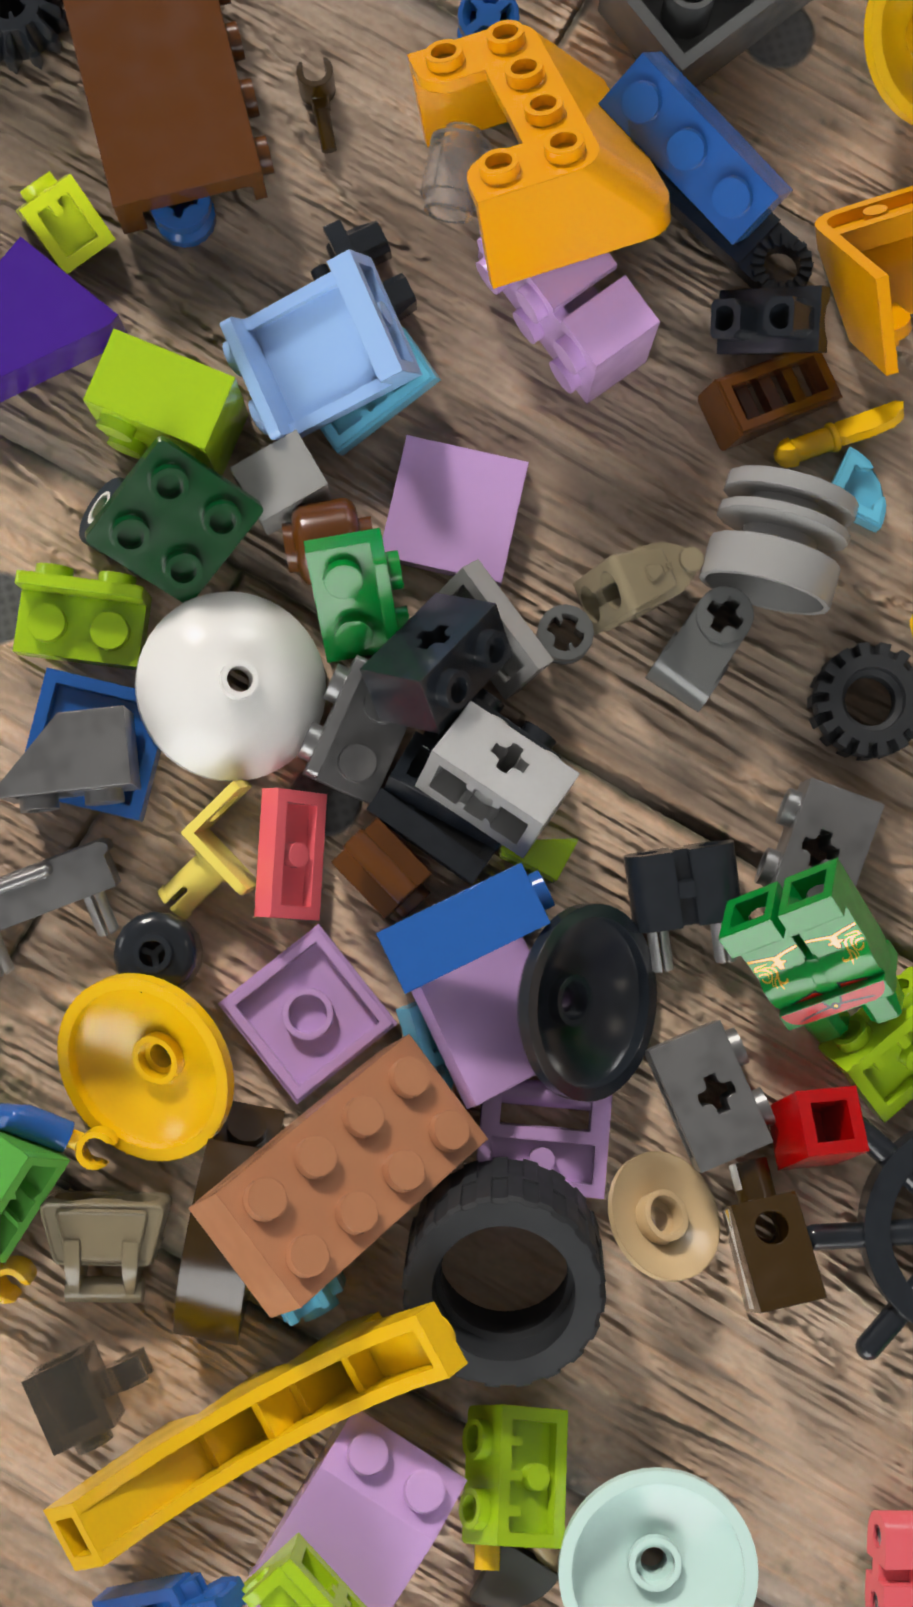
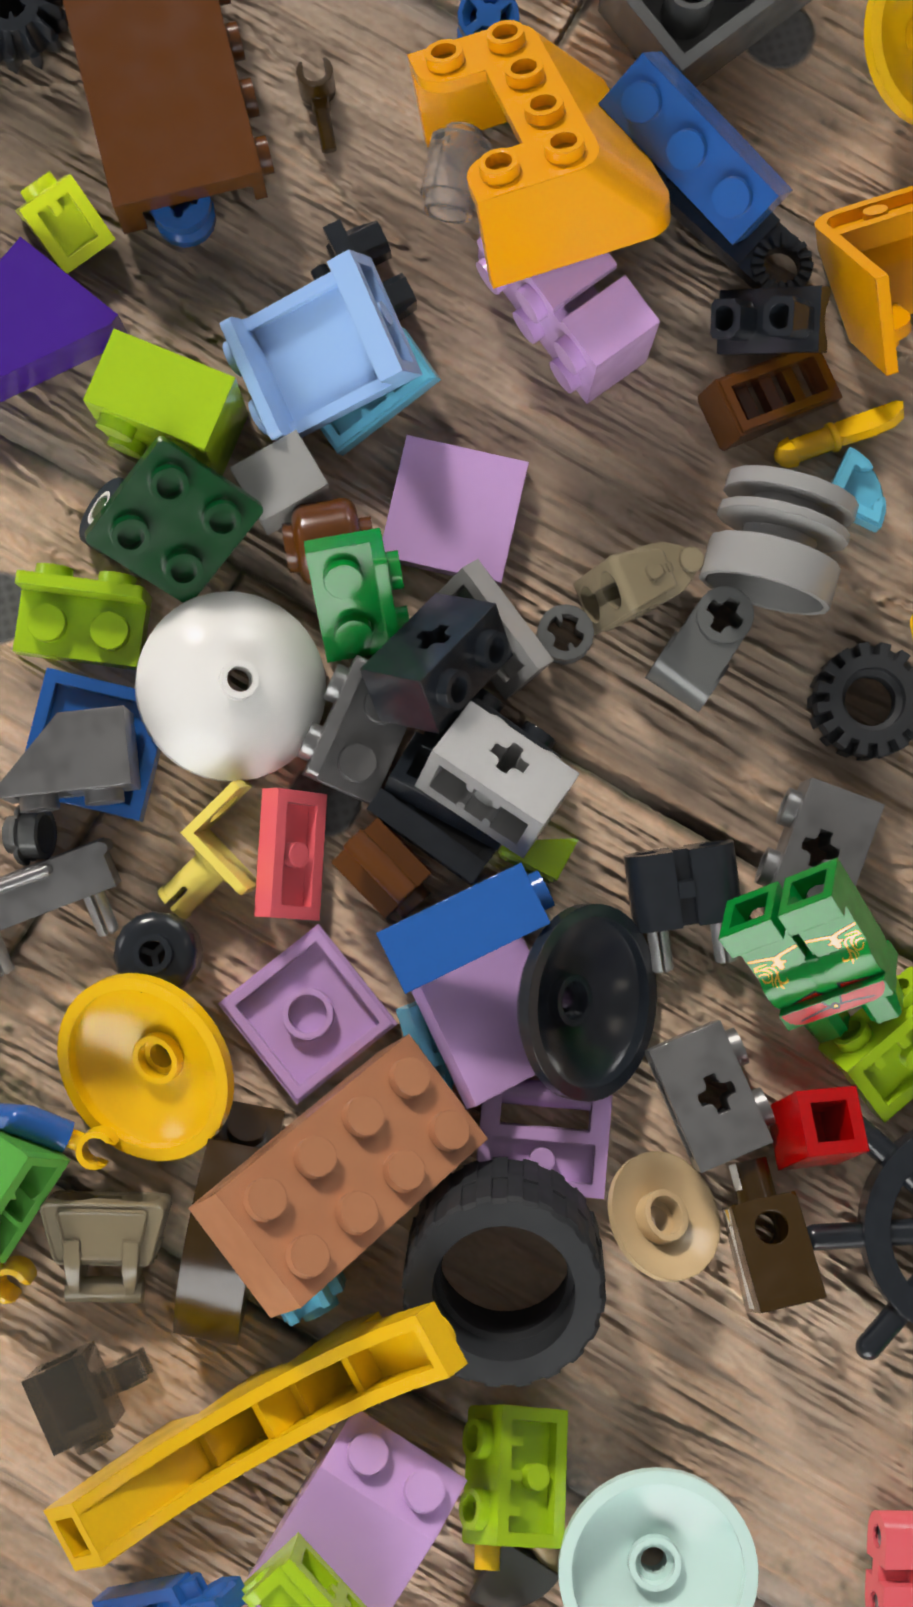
none -> dark grey plate [2,805,57,866]

